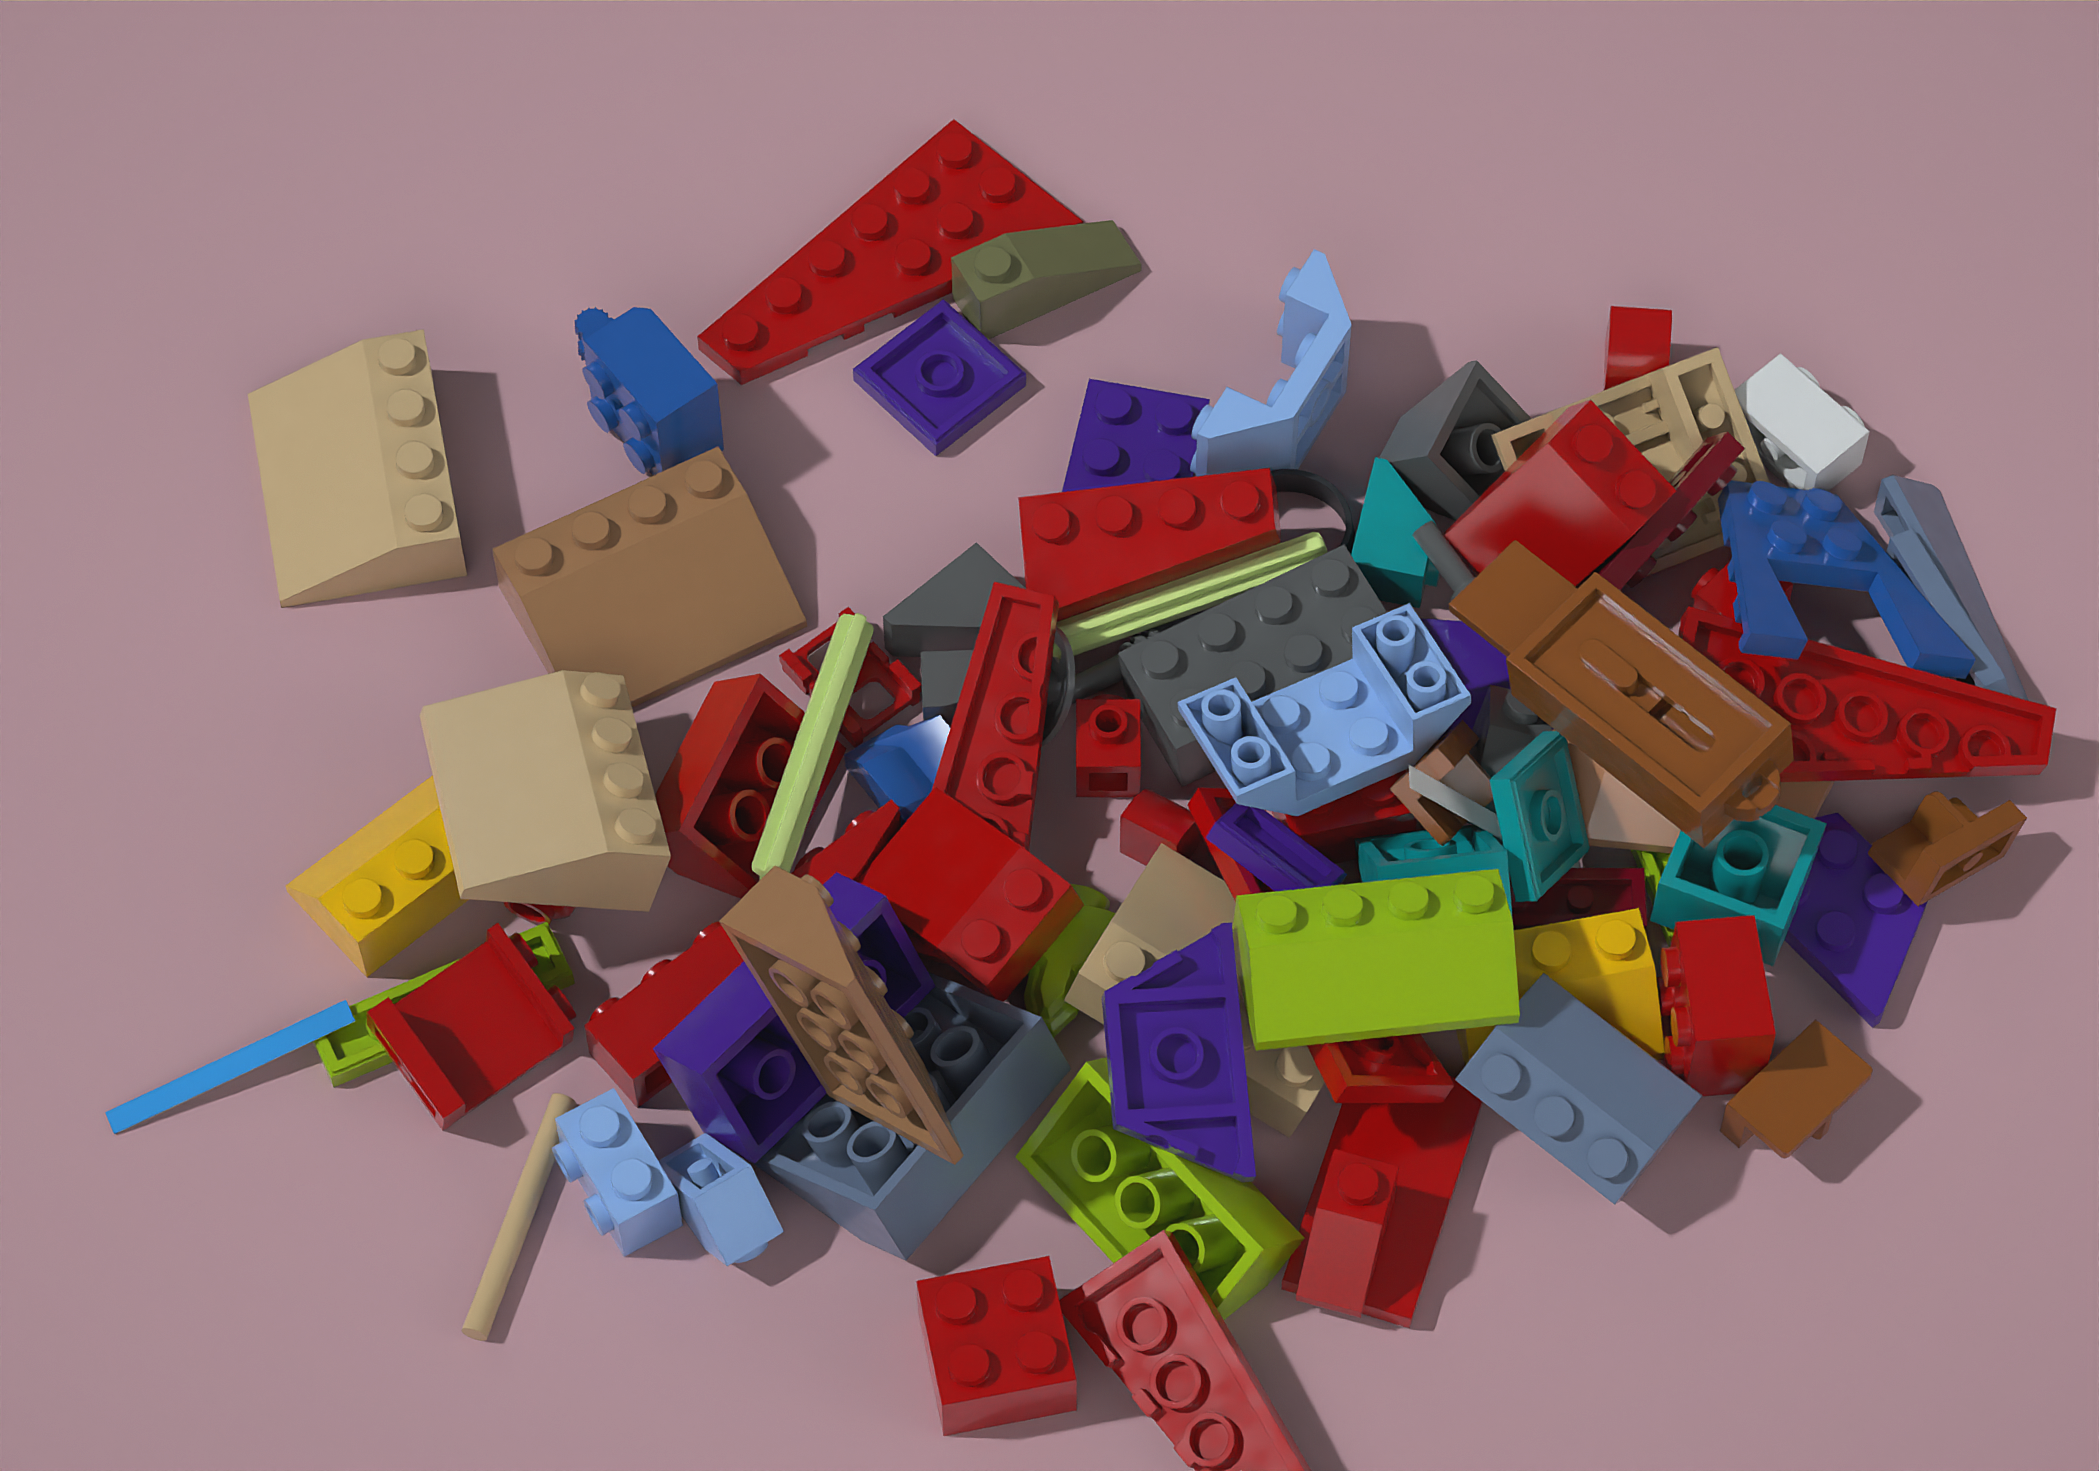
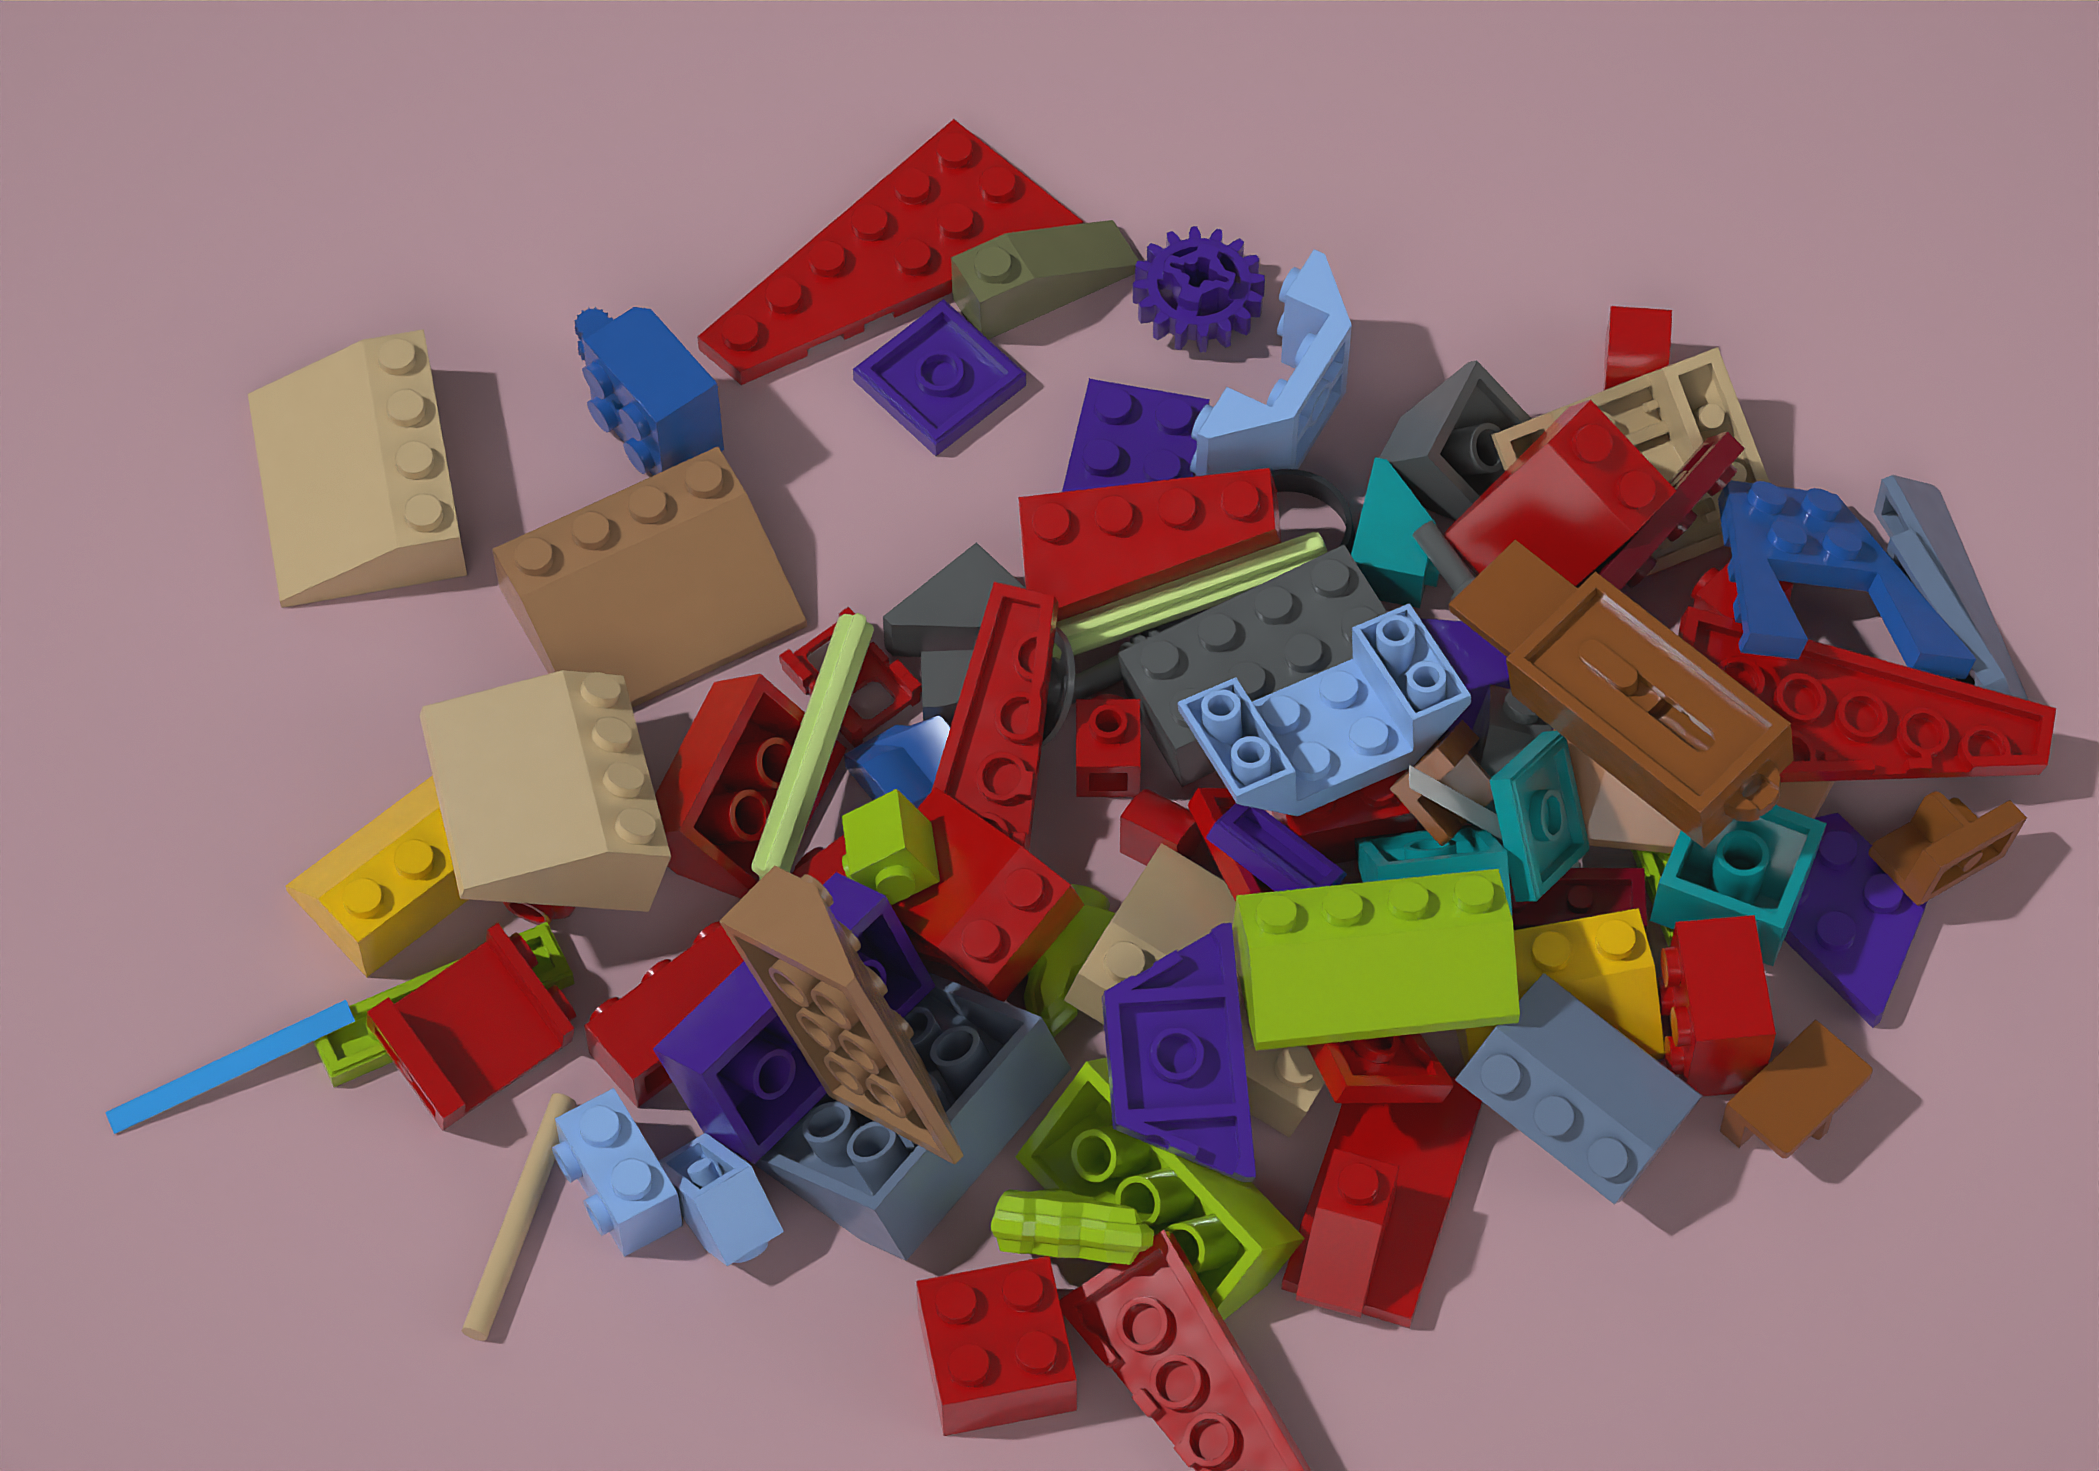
white brick [1735,353,1870,491] -> none
none -> lime brick [842,789,940,905]
none -> lime rock [991,1189,1154,1265]
none -> dark purple gear [1132,226,1265,353]

